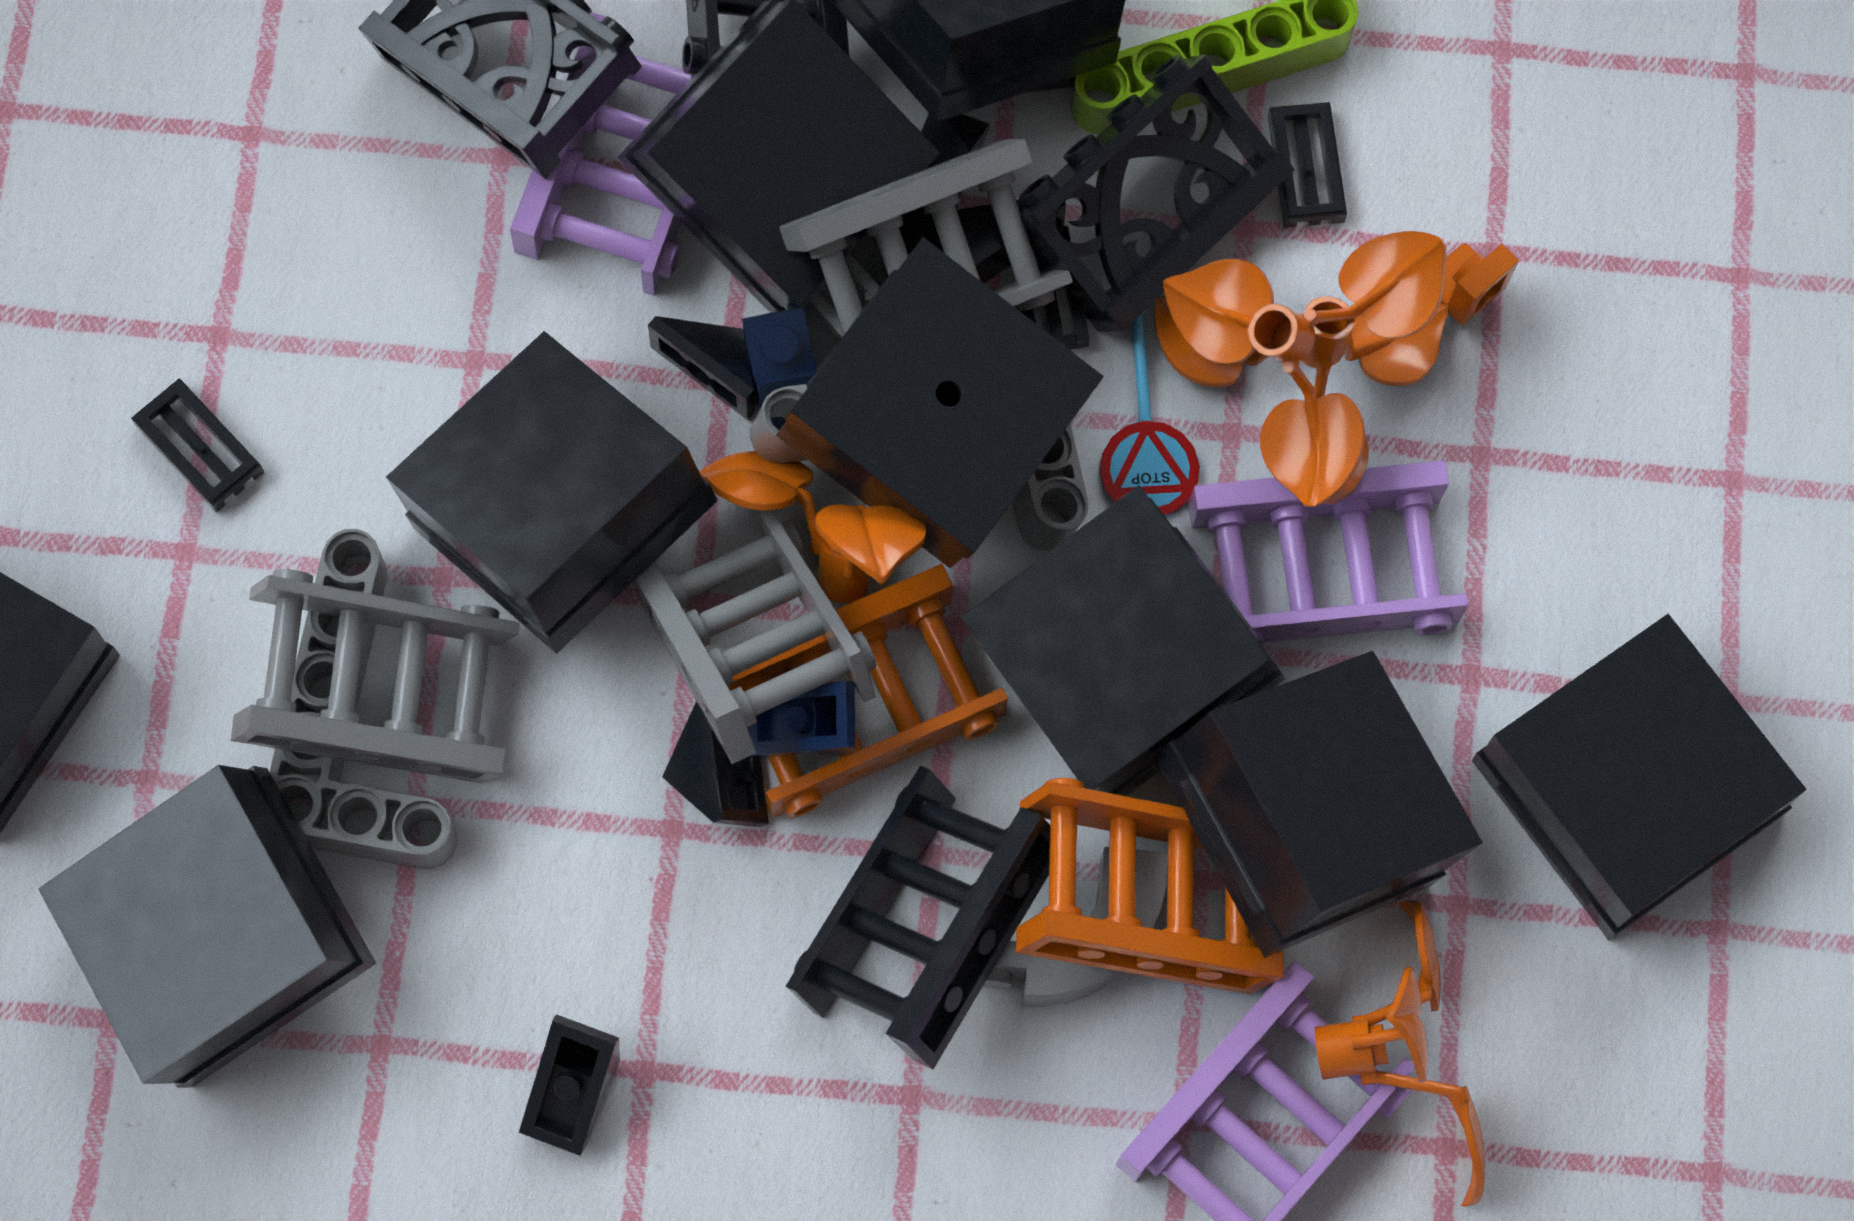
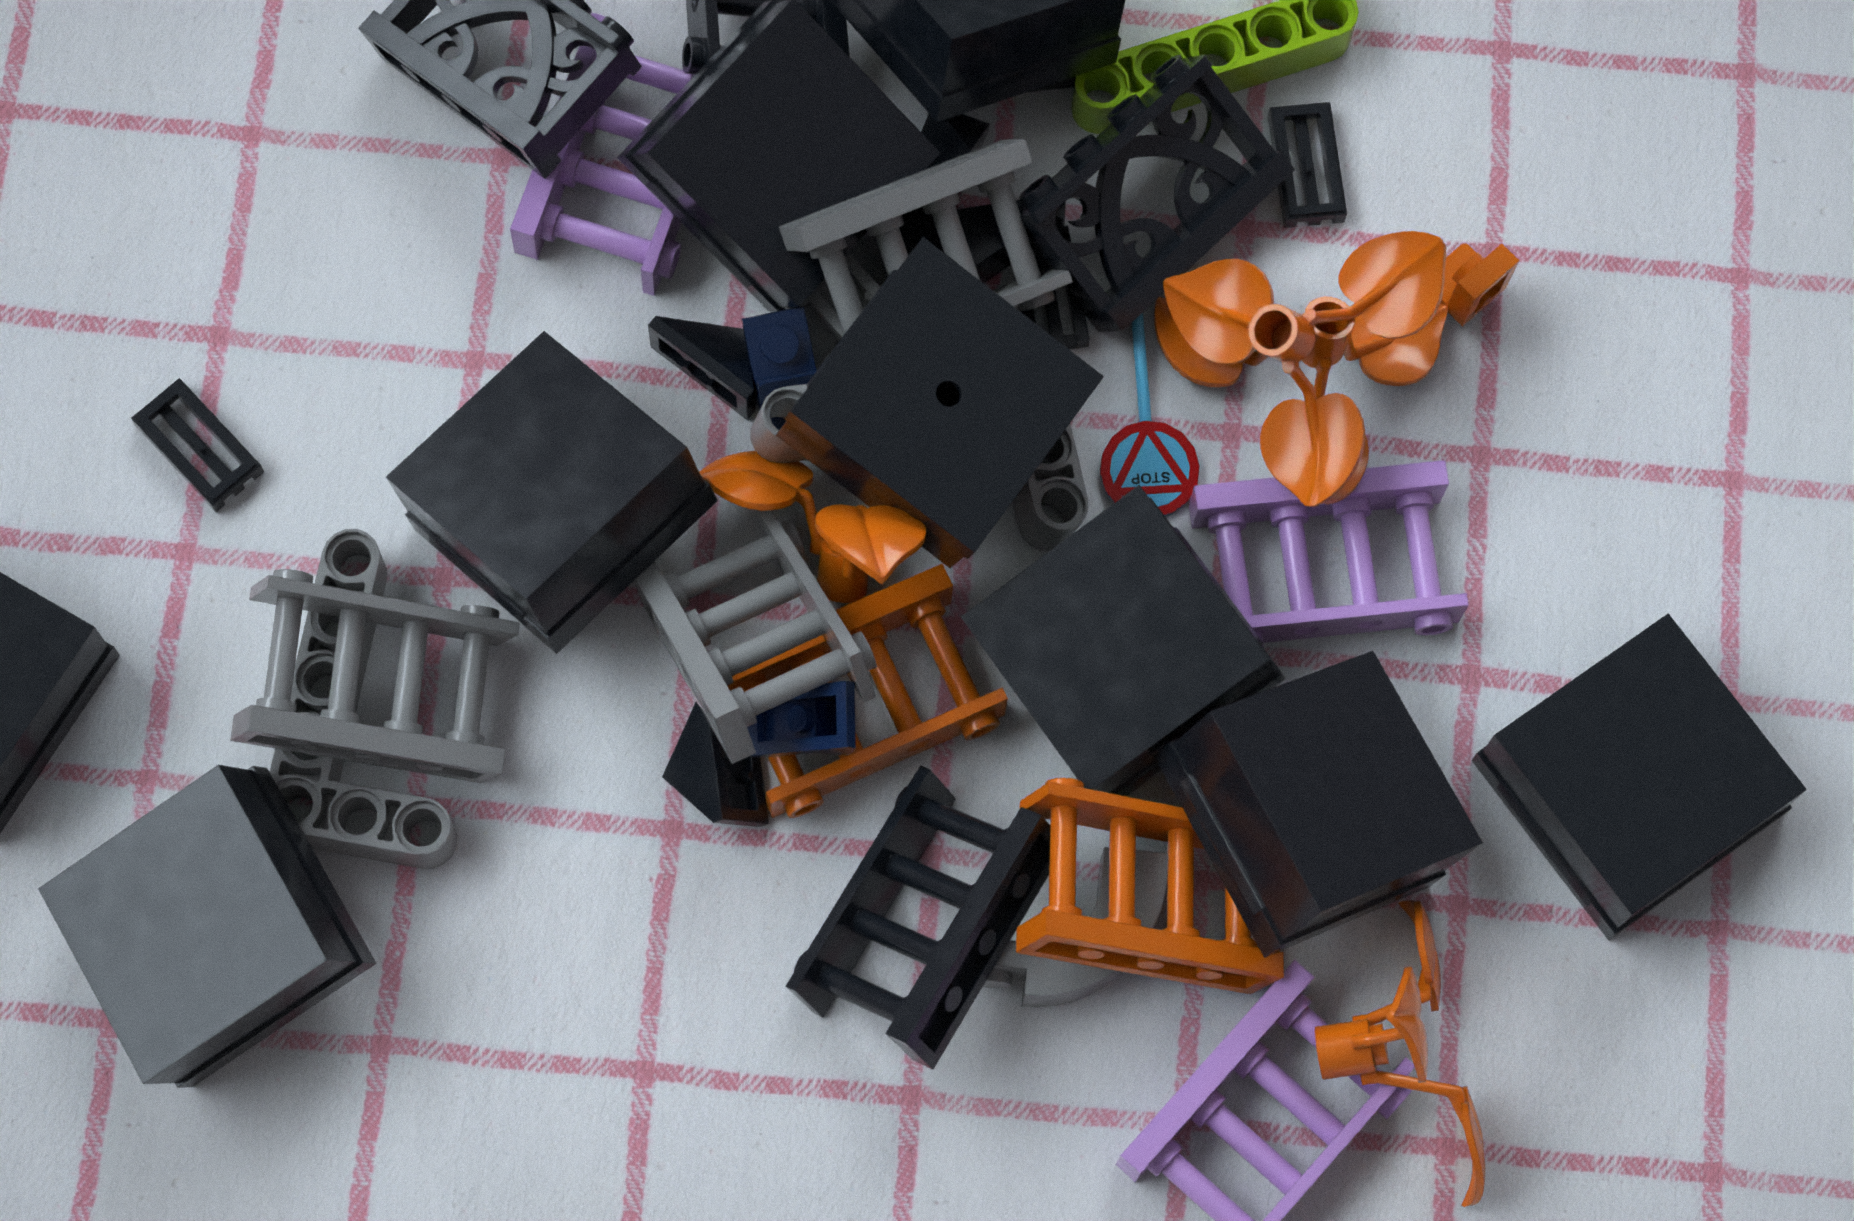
black slope [519,1014,620,1156] -> none

